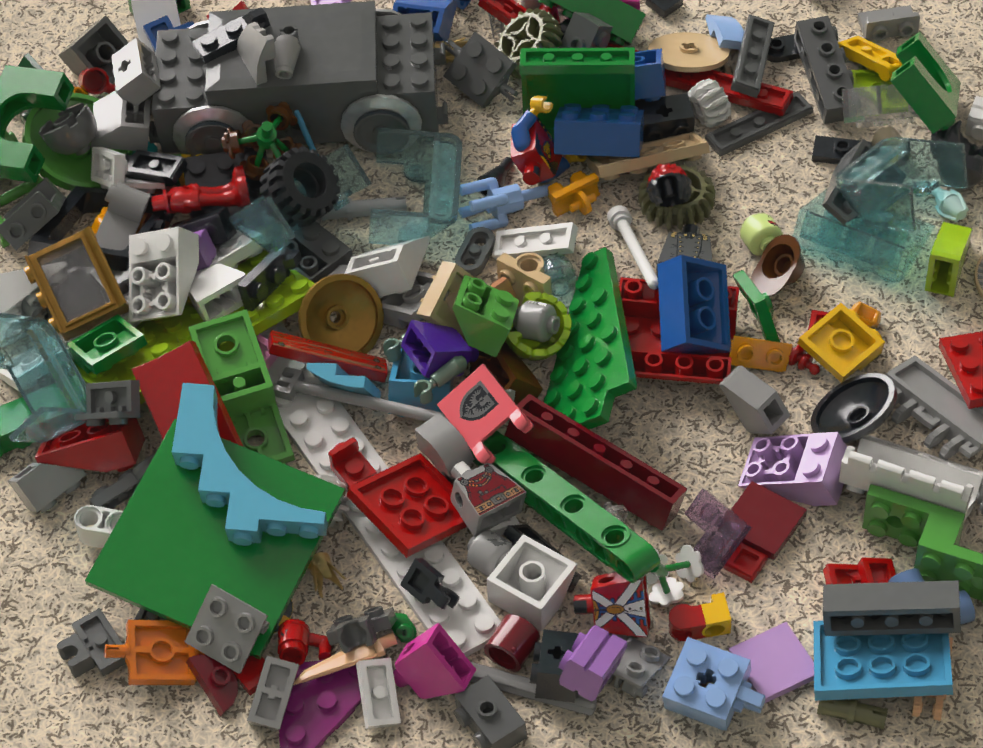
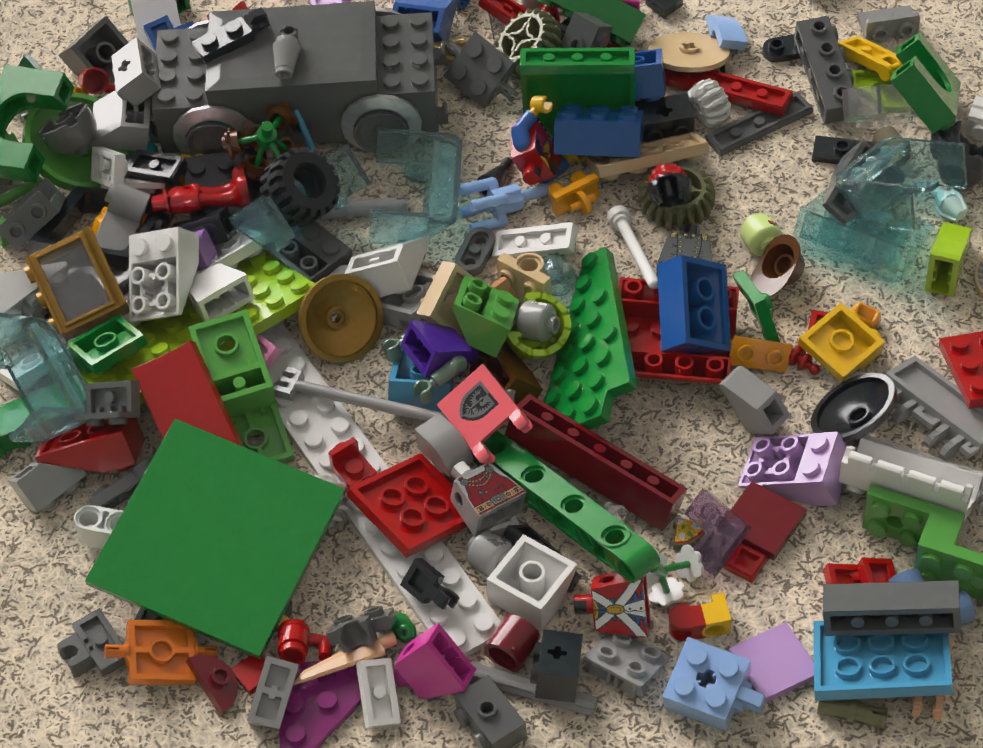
medium azure arch [172,383,328,546] -> none
light grey hinge [185,584,270,674] -> none
light grey slope [237,22,276,85] -> none
black hinge [237,247,302,311] -> none
red tile [268,330,388,383] -> none
medium azure slope [307,363,381,398] -> none
pearl gold piece [308,552,346,598] -> none
medium lavender brick [558,625,628,702] -> none
dark grey tile [730,14,775,98] -> none
none -> tile [673,518,709,550]

